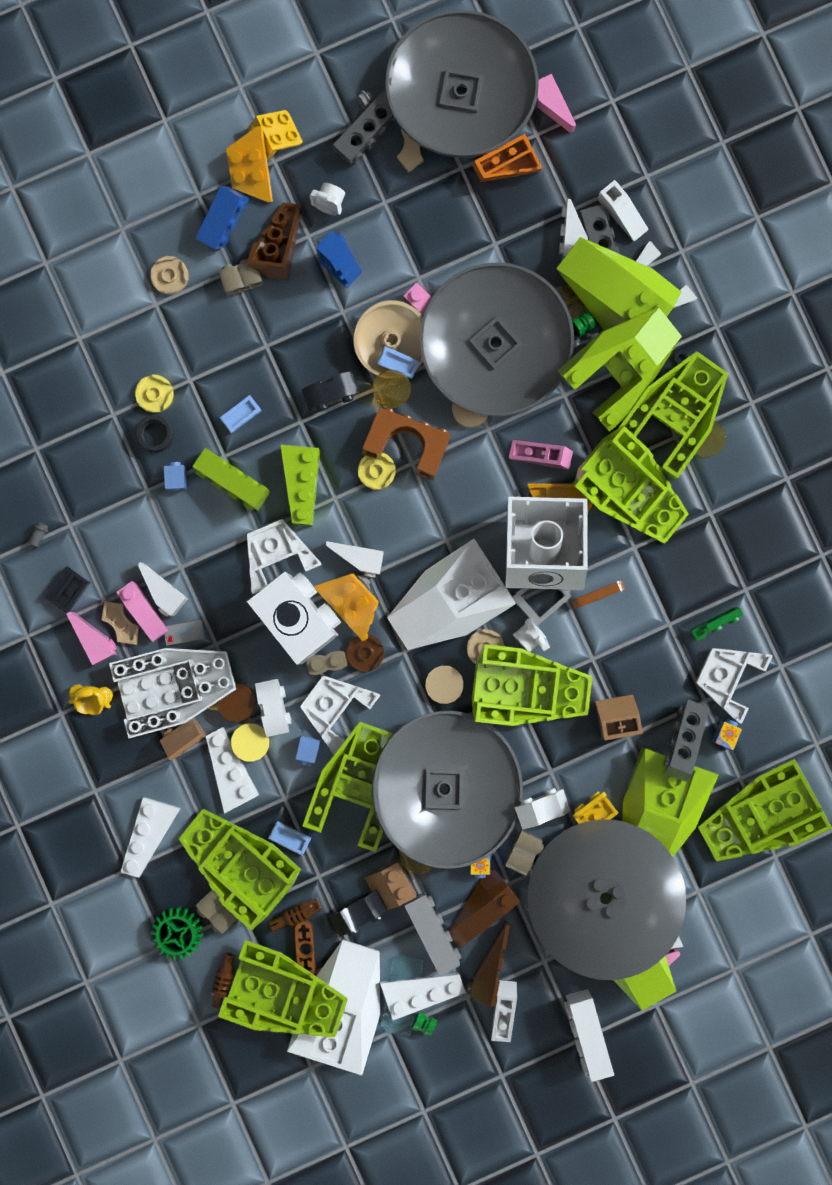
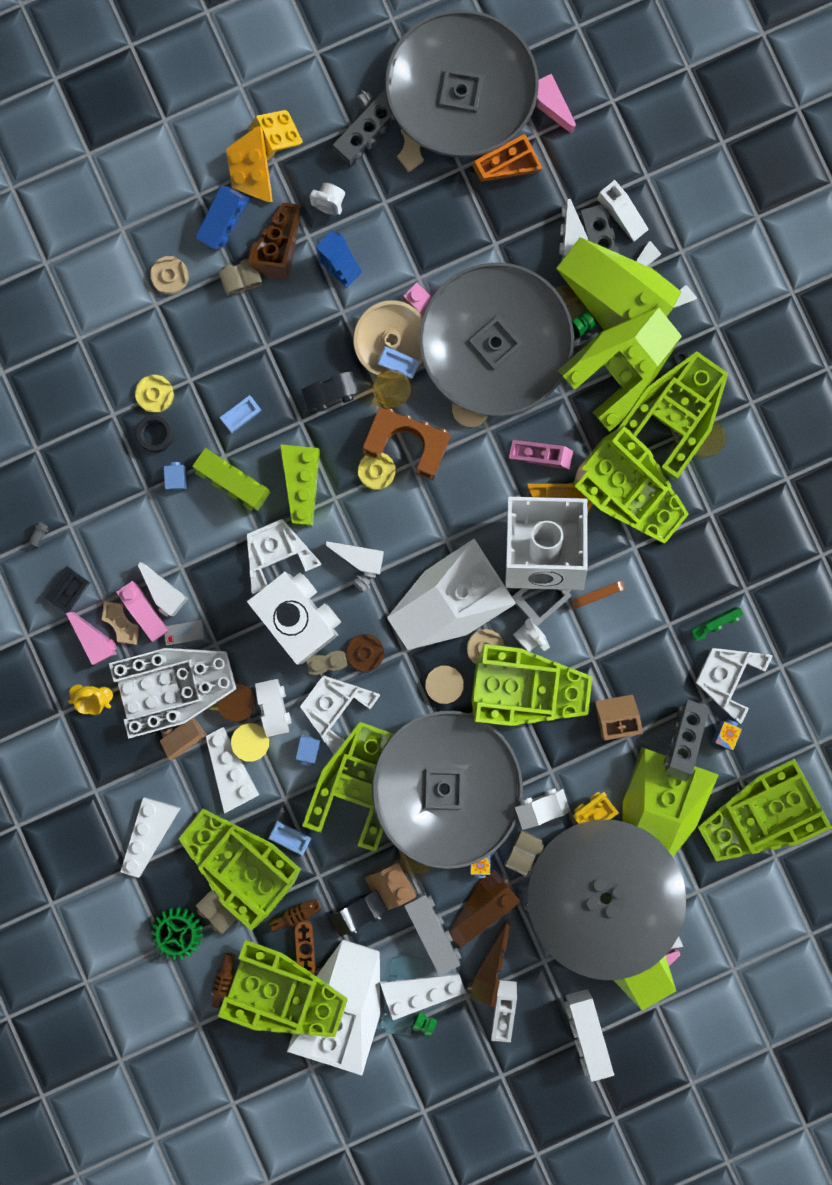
light orange wing [314,574,379,641] -> none

